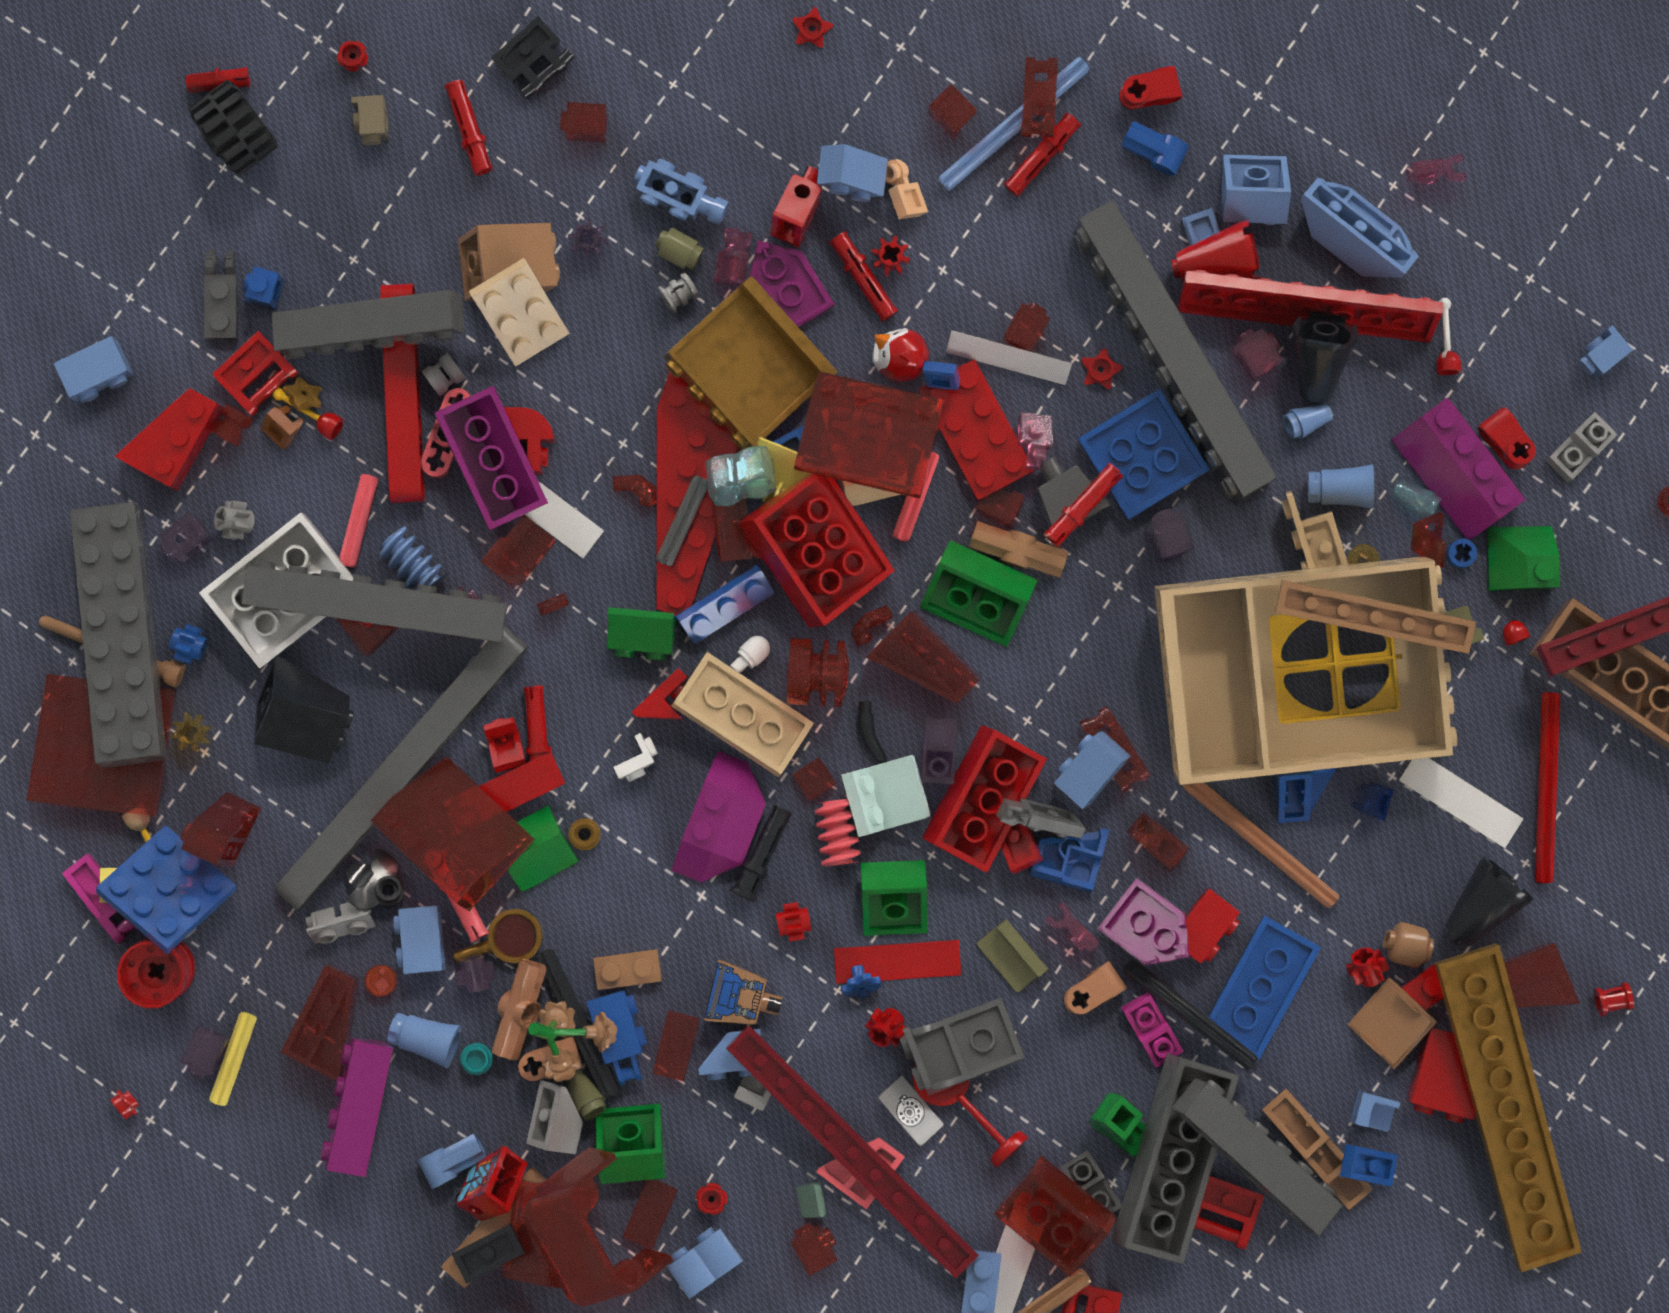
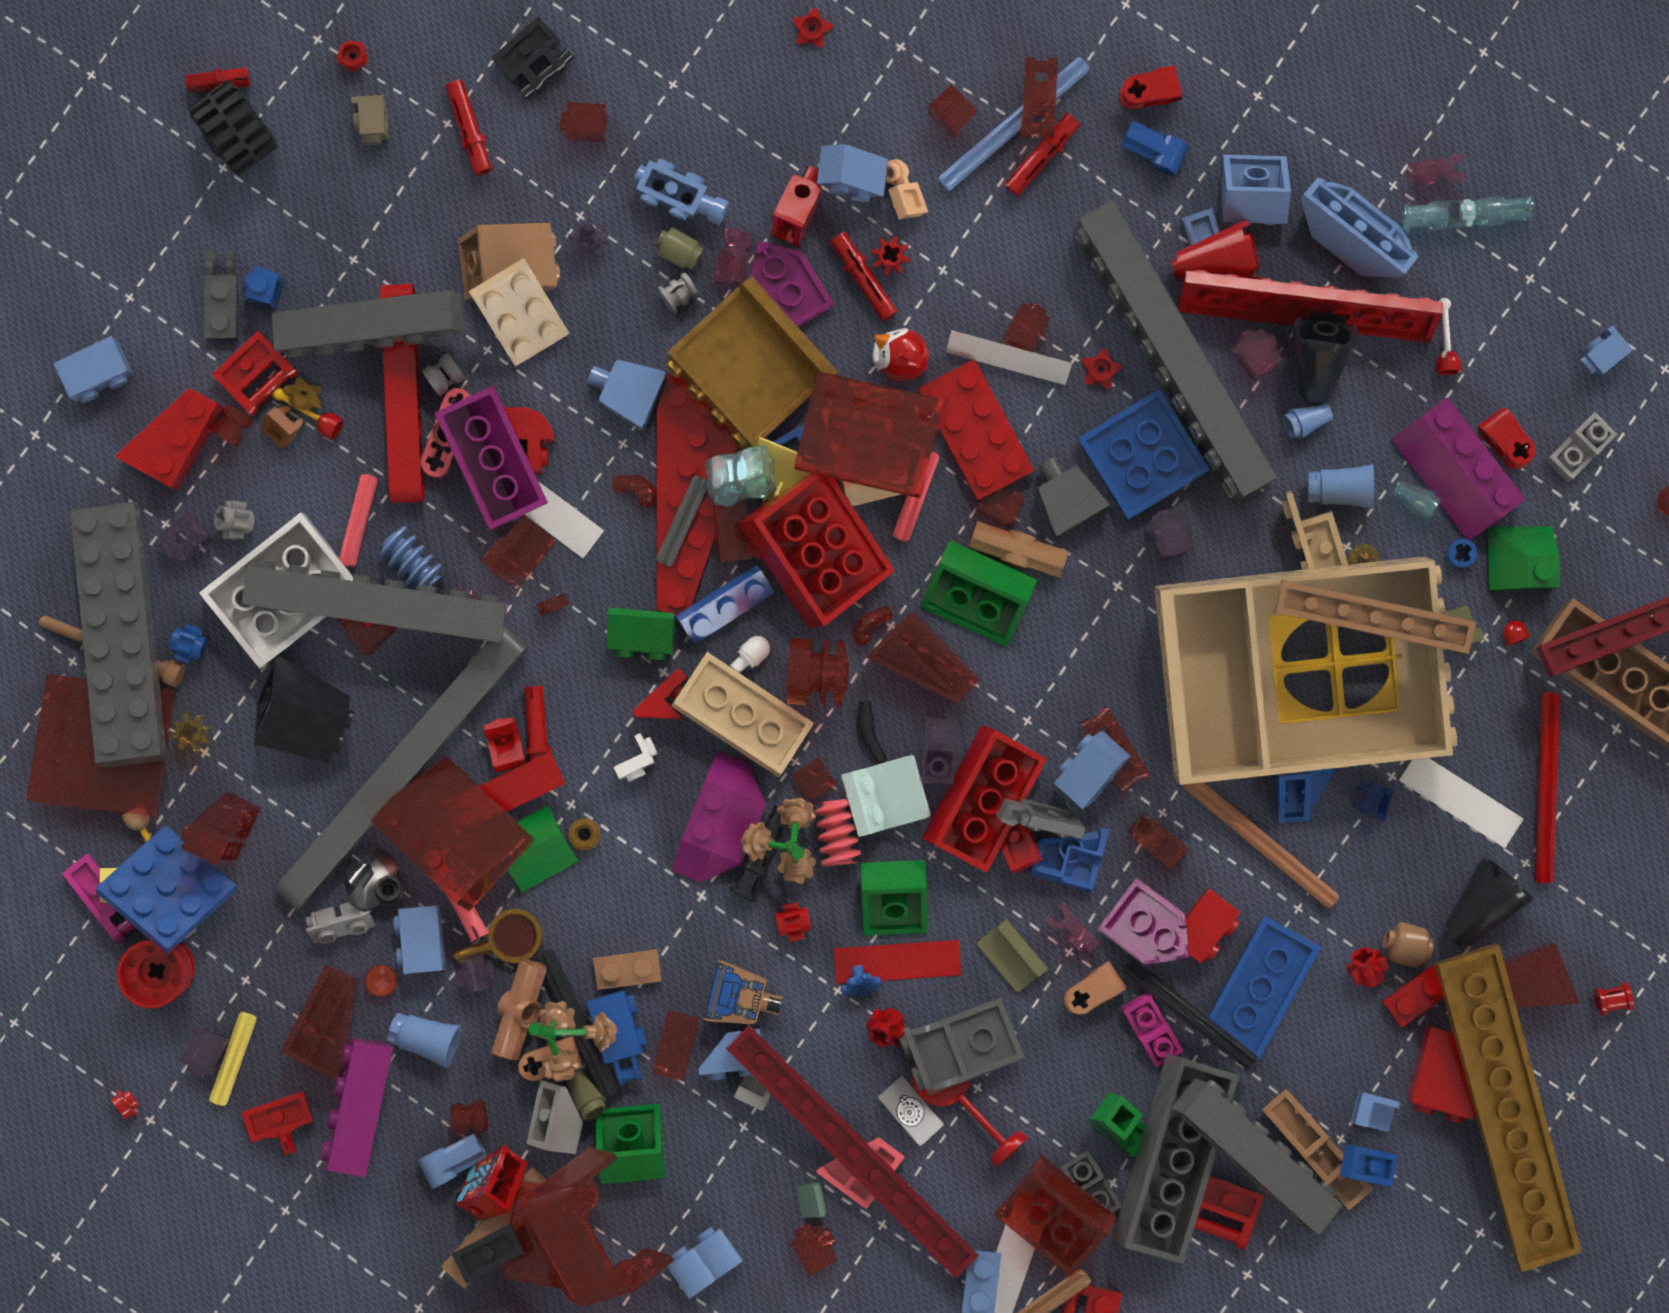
teal plate [460,1043,493,1075] -> none
clear red tile [623,1179,678,1250] -> none
red plate [696,1183,728,1215] -> none
blue tile [922,361,960,390] -> none
clear pink plate [1018,412,1053,470] -> none
red pin [1044,463,1123,548] -> none
medium nougat piece [1347,977,1437,1069] -> none
clear red bracket [1411,512,1446,568] -> none
none -> red plate [241,1090,315,1156]
none -> clear red wheel [450,1099,488,1136]
none -> medium blue torso [587,360,668,432]
none -> medium nougat plant [741,798,816,884]
none -> clear light blue piece [1401,194,1534,232]

